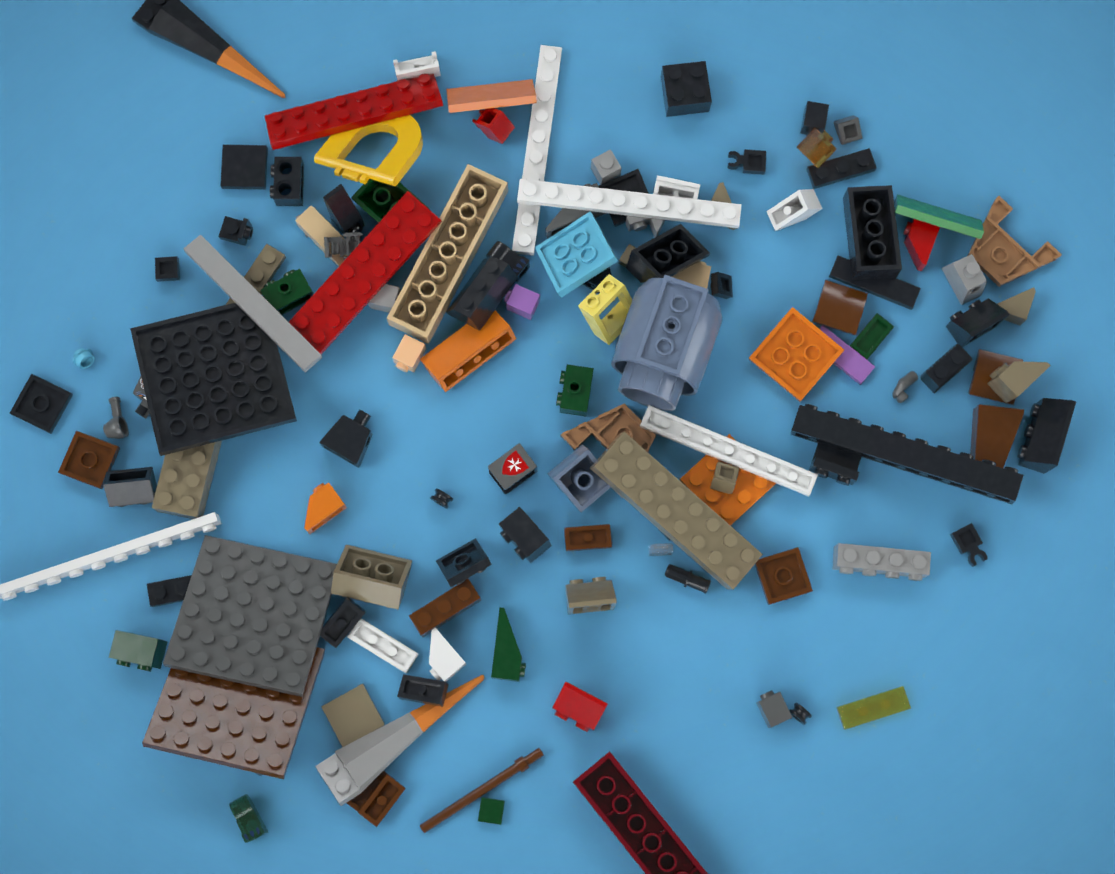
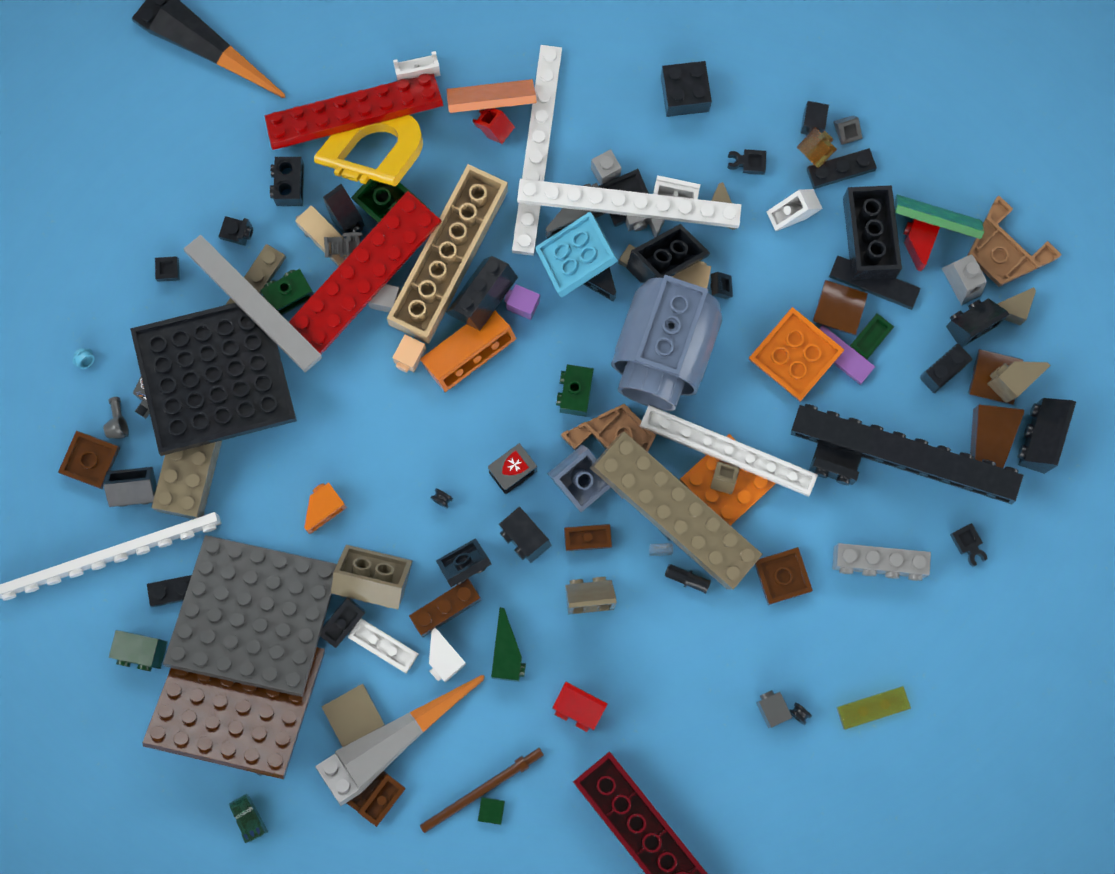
black tile [10,374,73,434] -> none
black tile [220,145,268,190] -> none
black torso [319,409,373,468] -> none
black plate [397,674,449,707] -> none
black leg [486,241,530,282] -> none
light yellow window [578,274,632,345] -> none
dark grey arm [892,371,918,403] -> none

